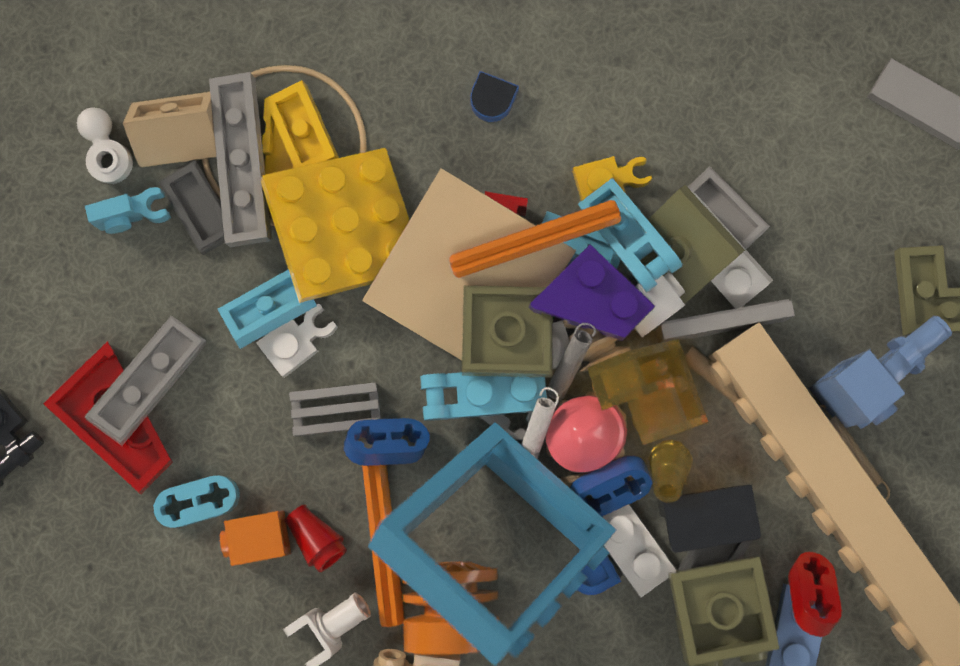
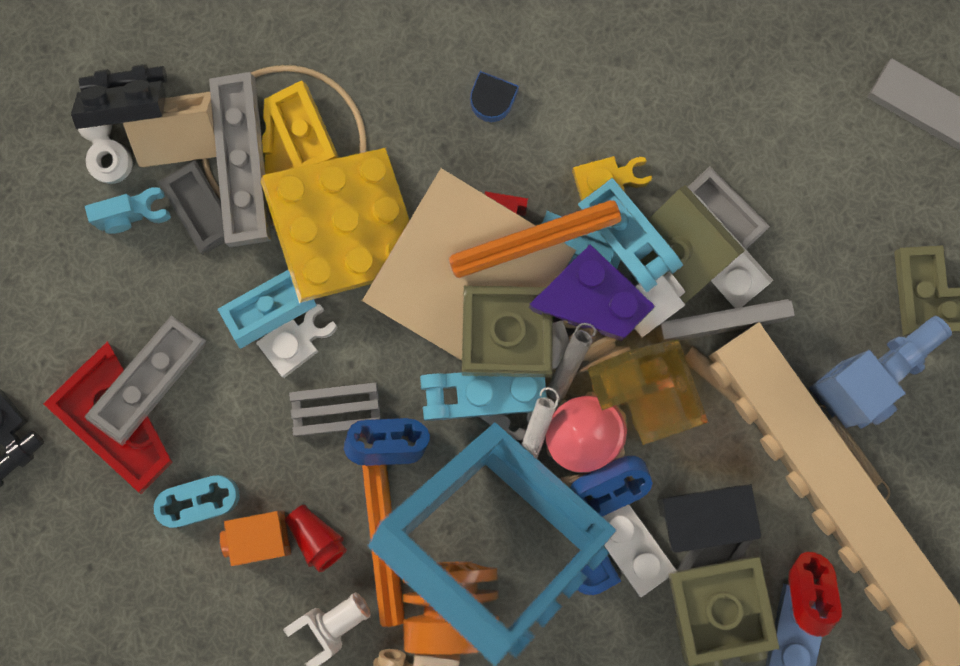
clear yellow cone [648,440,693,502] -> none
none -> black plate [71,64,167,129]

